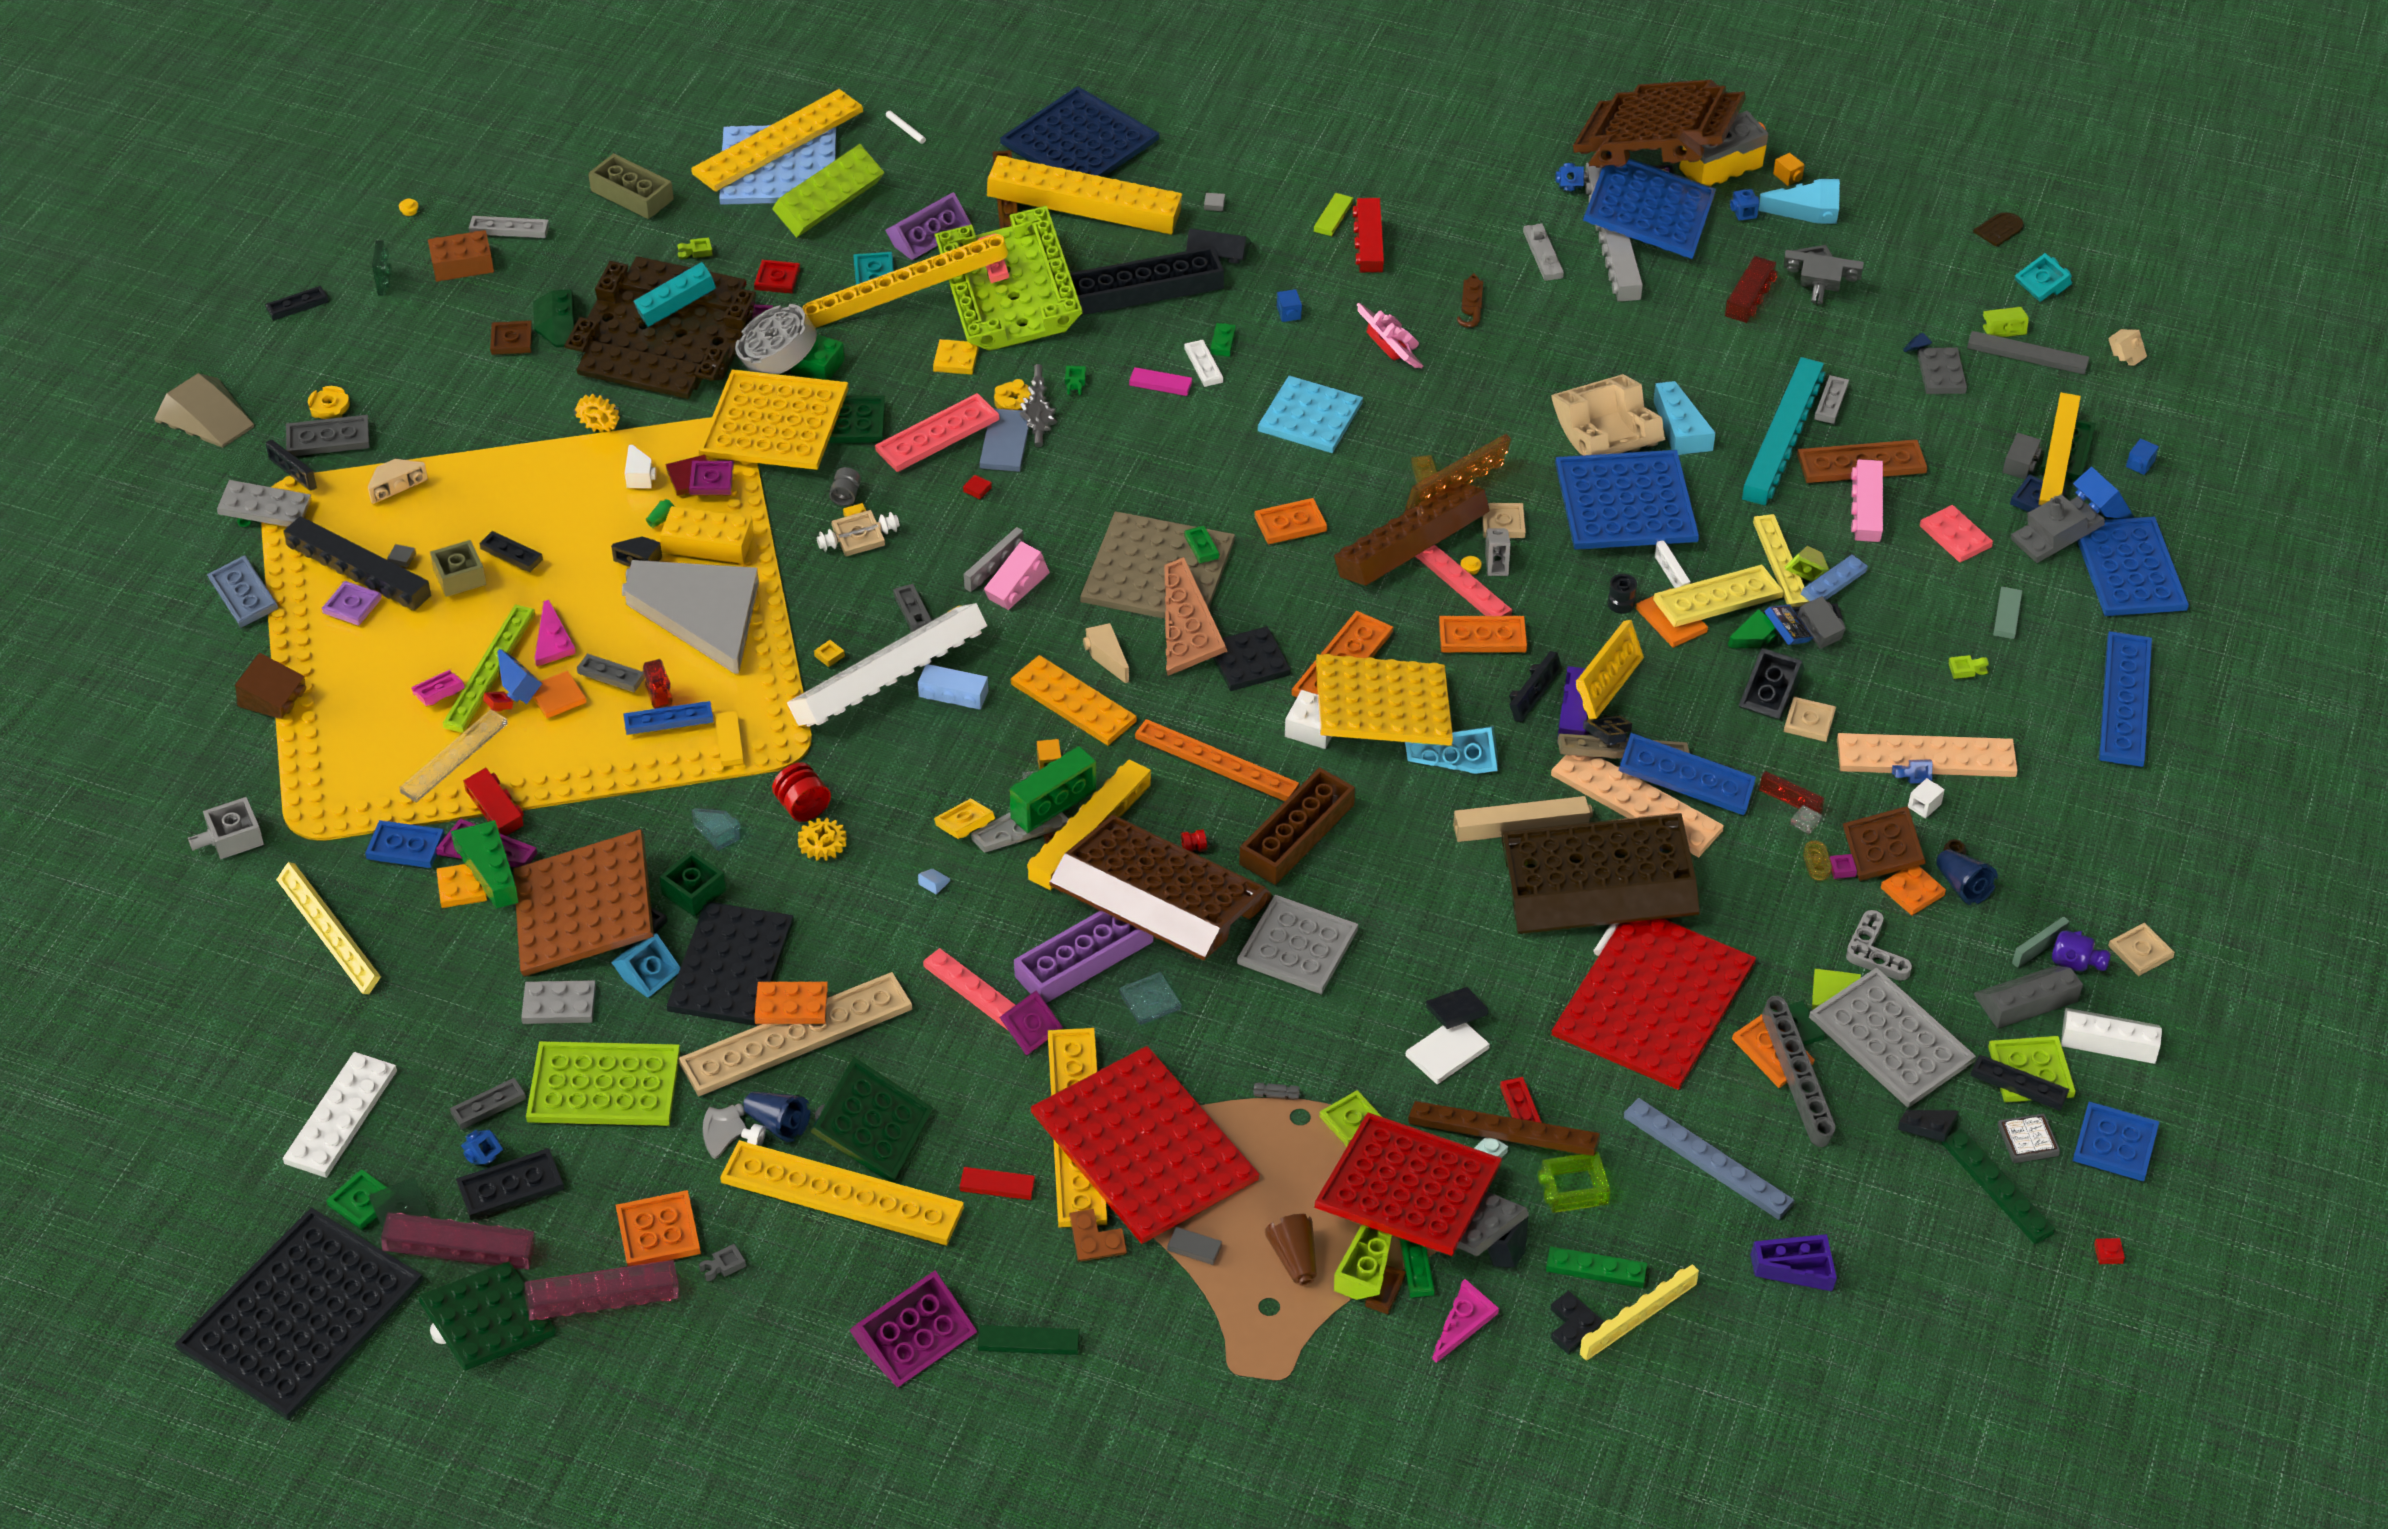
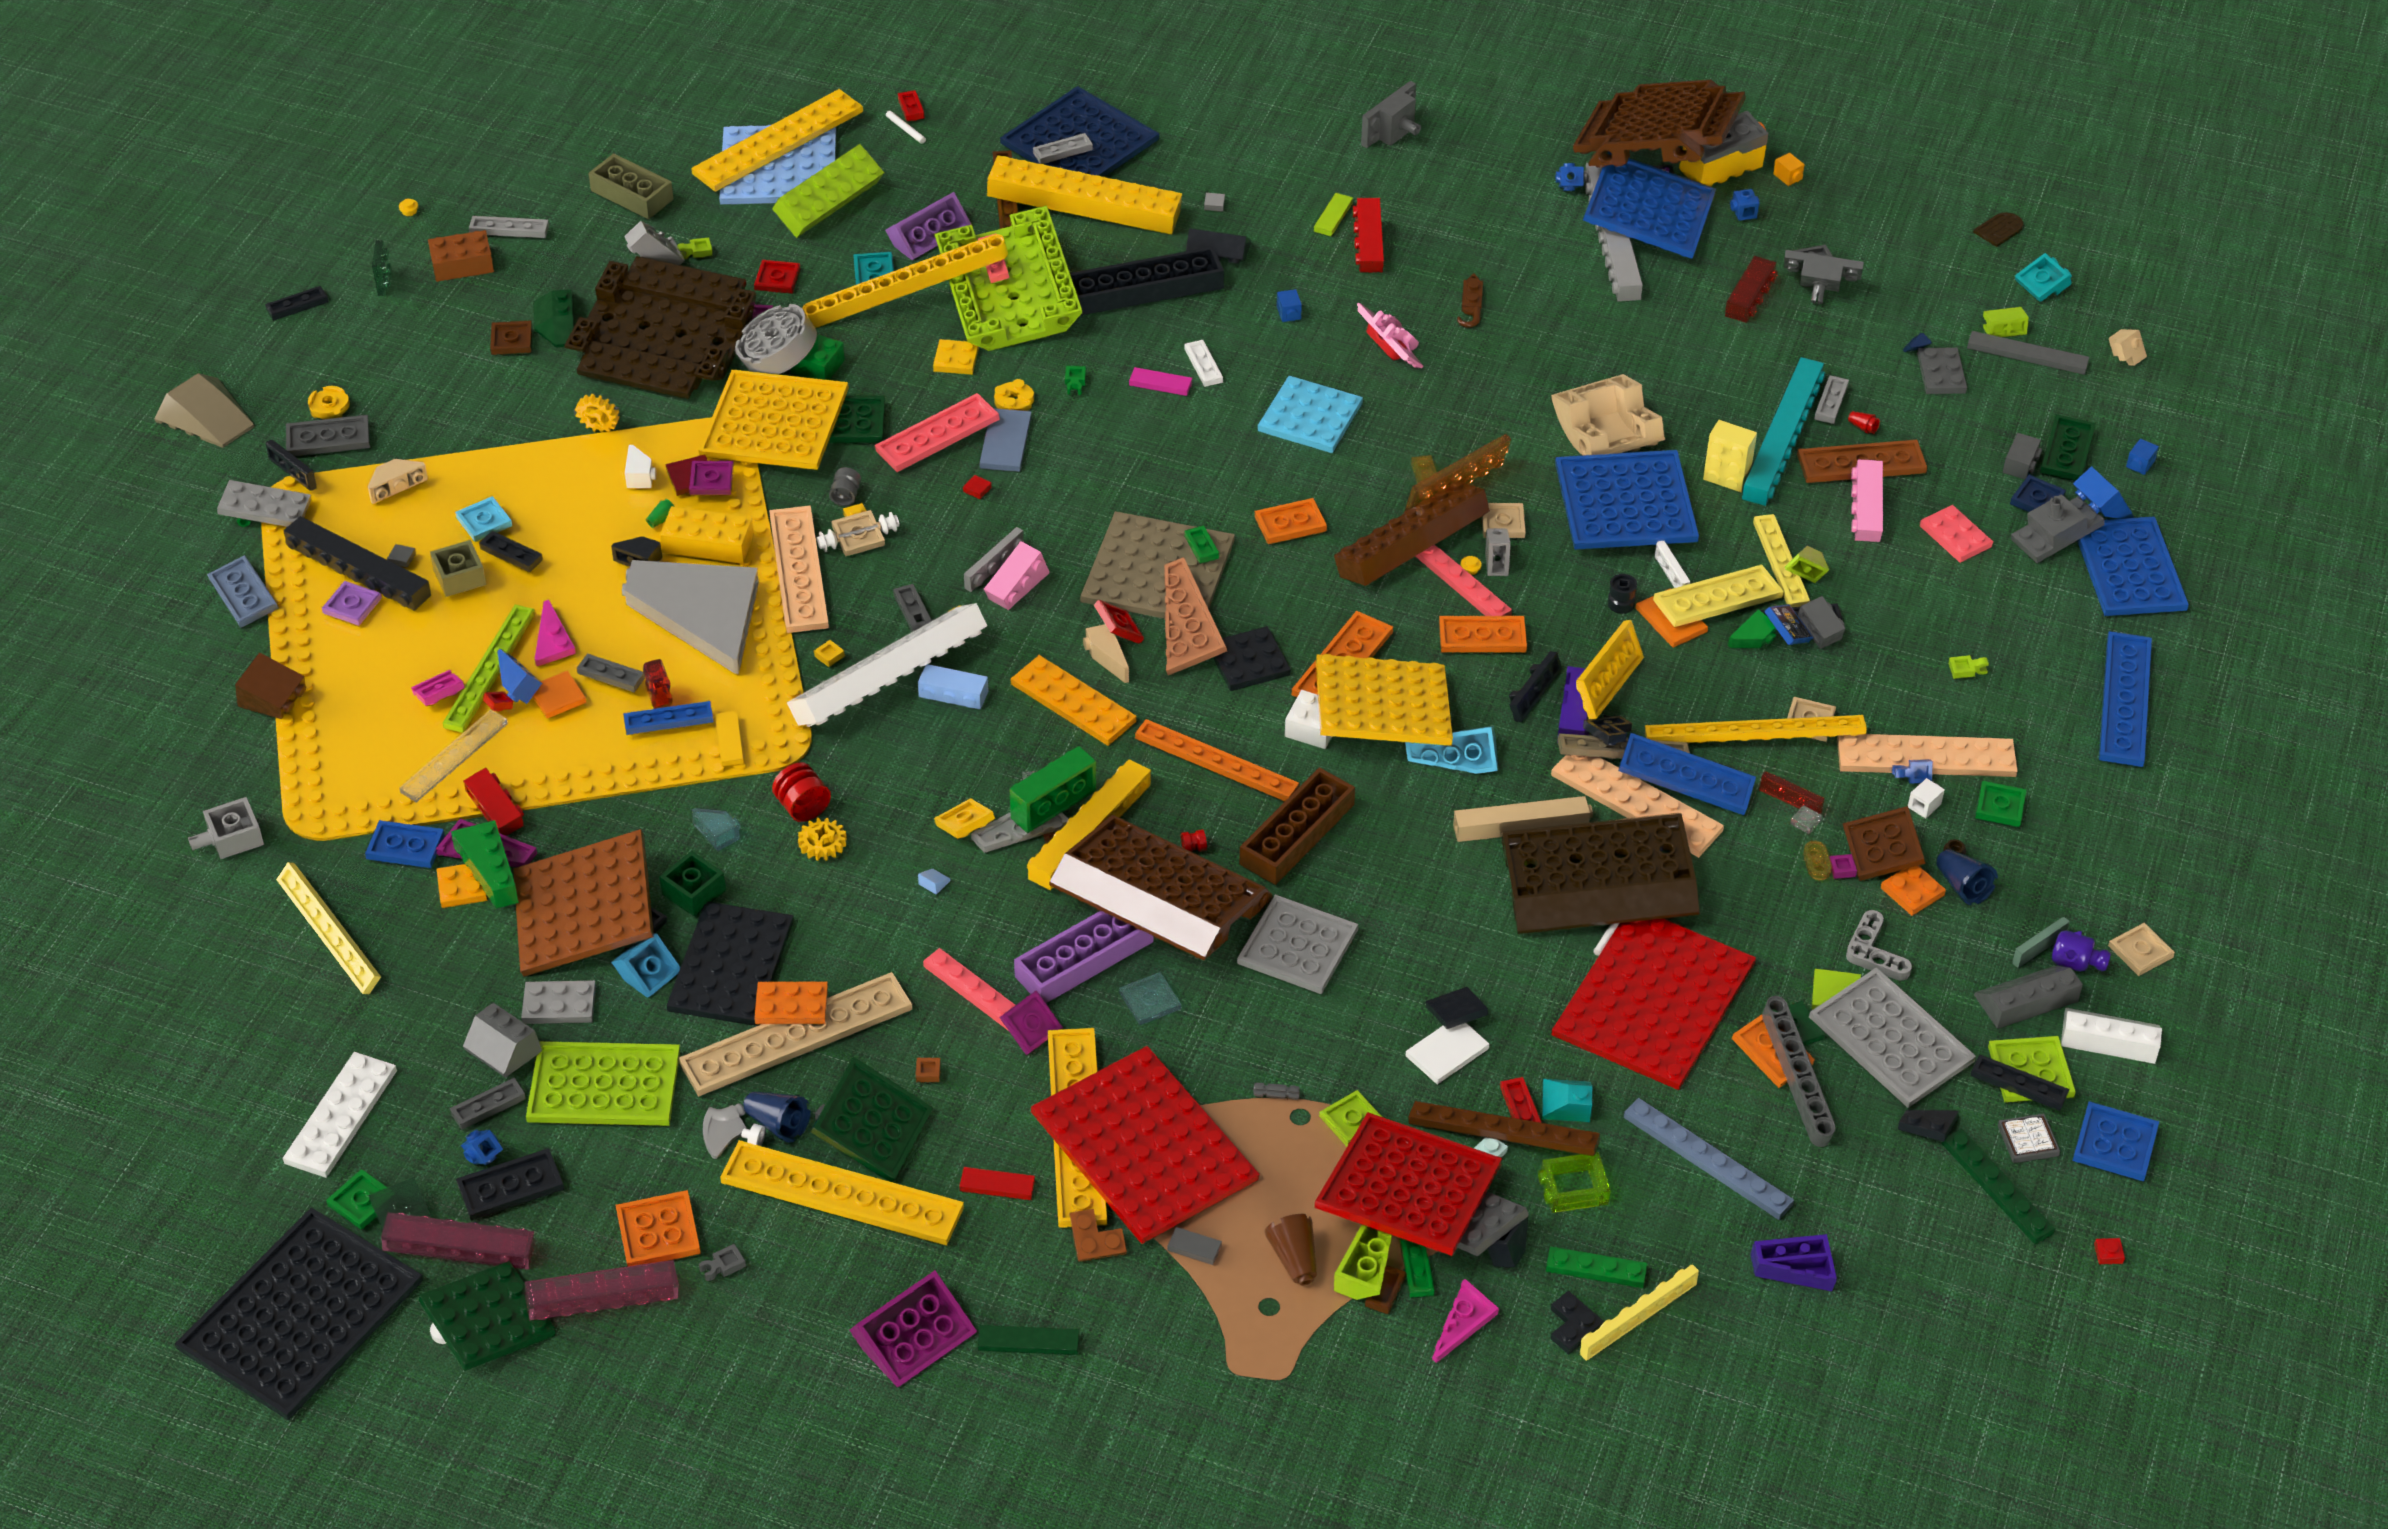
teal brick [634,262,716,327] -> none
flat silver piece [1020,364,1057,447] -> none
light orange brick [1037,739,1061,770] -> none
green plate [1210,323,1236,357] -> none
light grey hinge [1523,223,1564,281] -> none
medium azure wedge [1654,381,1715,455] -> none
black slope [1739,648,1805,720] -> none
medium azure wedge [1758,179,1840,224] -> none
medium blue plate [1801,555,1868,601] -> none
sand green tile [1993,587,2022,639] -> none
yellow tile [2038,392,2081,505] -> none
none -> medium azure plate [455,496,512,542]
none -> dark grey slope [463,1003,542,1078]
none -> light grey wedge [624,221,685,265]
none -> light nougat plate [769,506,829,633]
none -> red plate [898,90,925,122]
none -> dark orange plate [916,1058,941,1082]
none -> light grey plate [1033,133,1093,164]
none -> red tile [1094,600,1144,644]
none -> dark grey brick [1361,81,1421,148]
none -> teal slope [1542,1079,1592,1122]
none -> yellow plate [1645,715,1866,743]
none -> light yellow brick [1703,420,1757,492]
none -> red cone [1848,411,1880,434]
none -> green plate [1975,781,2026,827]

